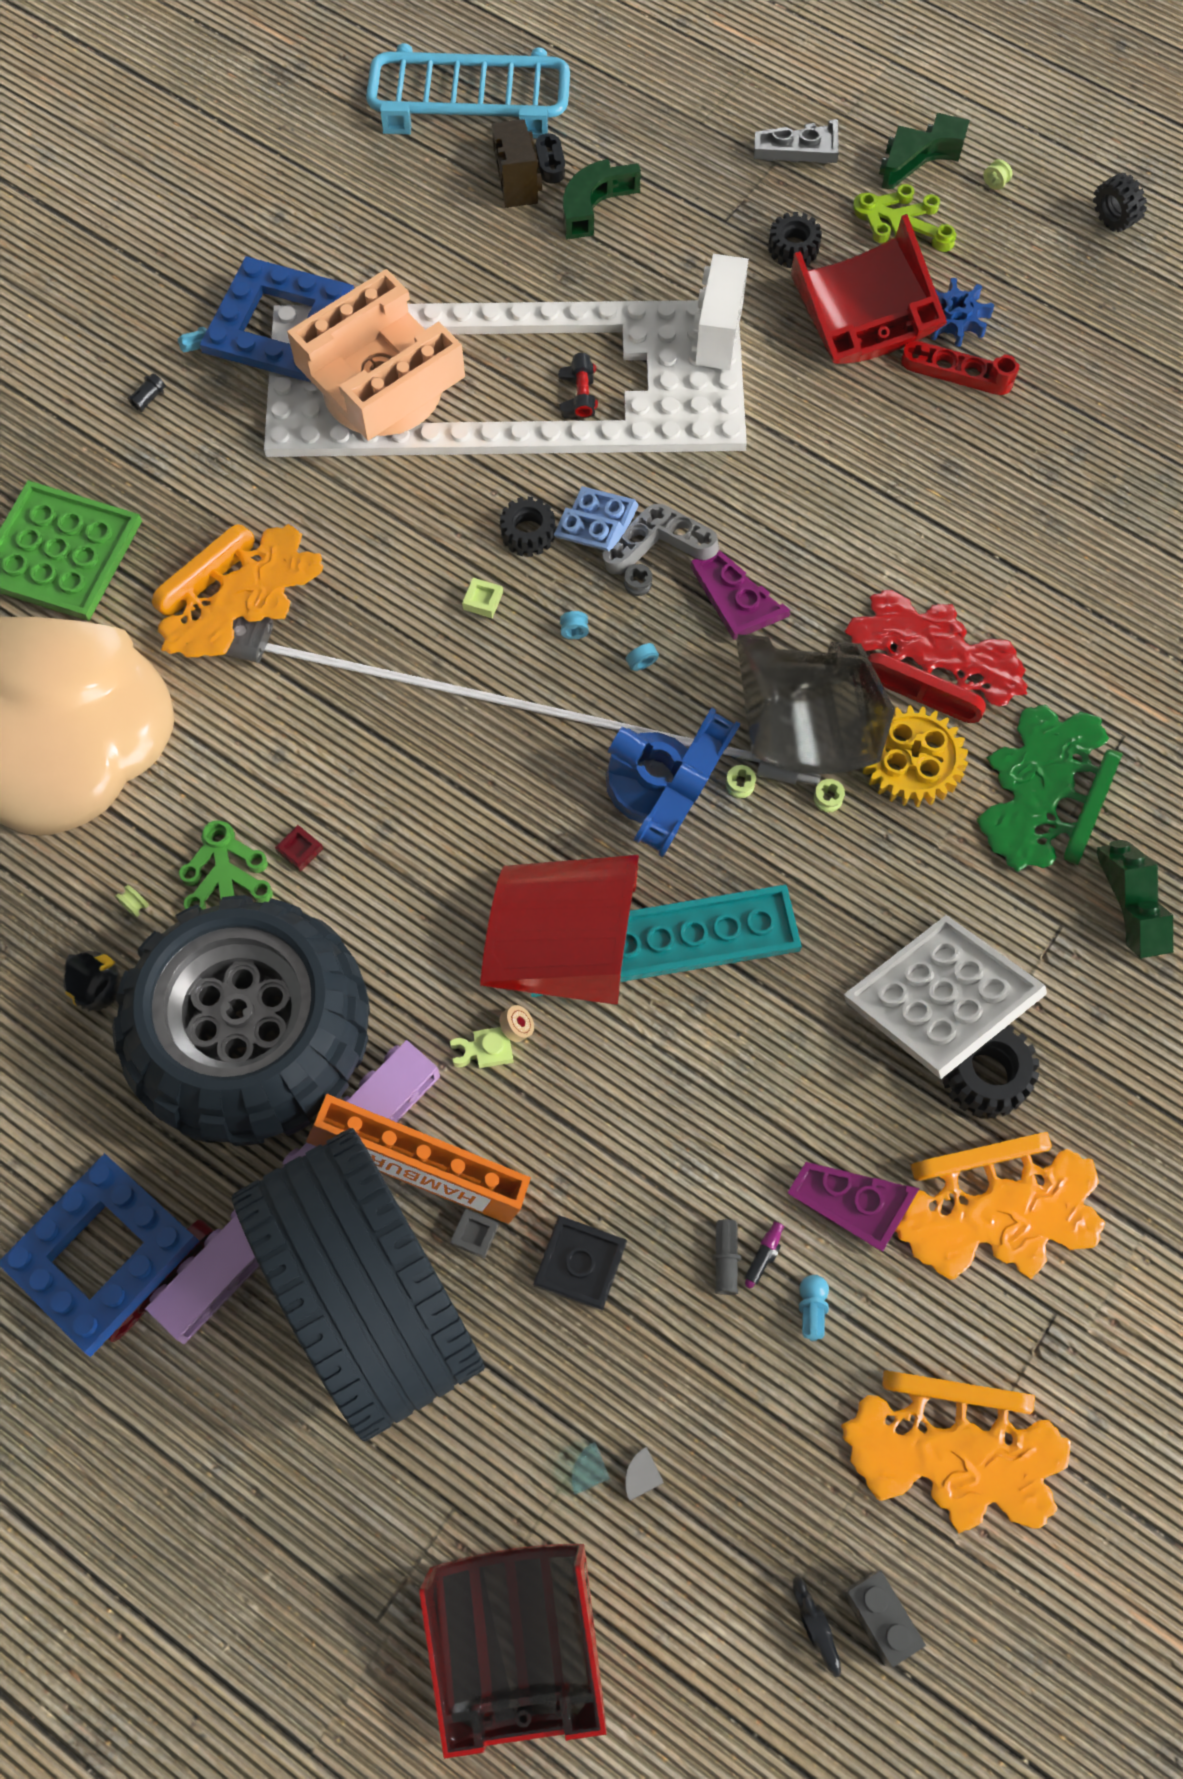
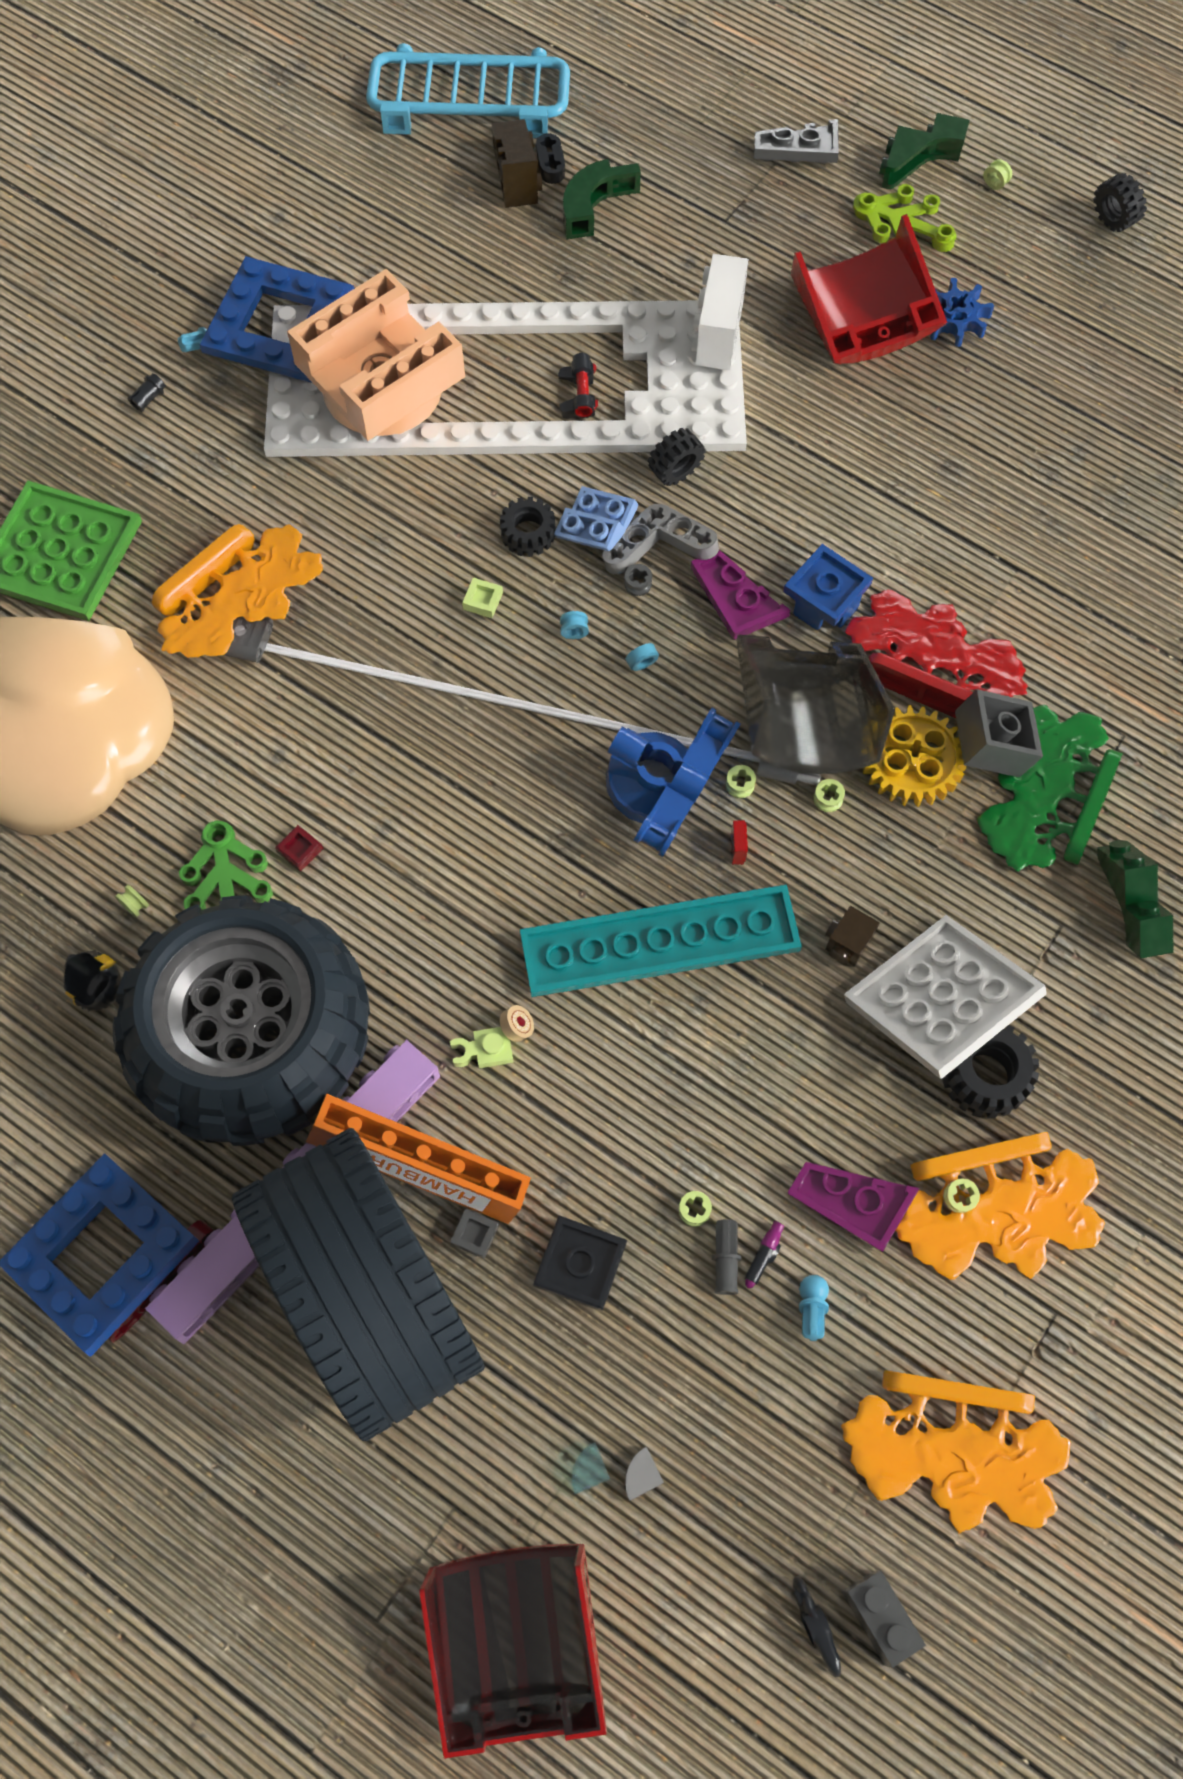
red windscreen [480,855,639,1005] -> none
black tyre [768,212,822,268] -> none
red beam [901,341,1020,395] -> none
none -> black tyre [648,428,706,486]
none -> yellowish green bush [678,1191,712,1227]
none -> red tile [731,820,748,865]
none -> blue panel [783,544,873,630]
none -> dark brown brick [825,905,880,967]
none -> yellowish green bush [943,1178,980,1213]
none -> dark grey brick [955,689,1043,777]

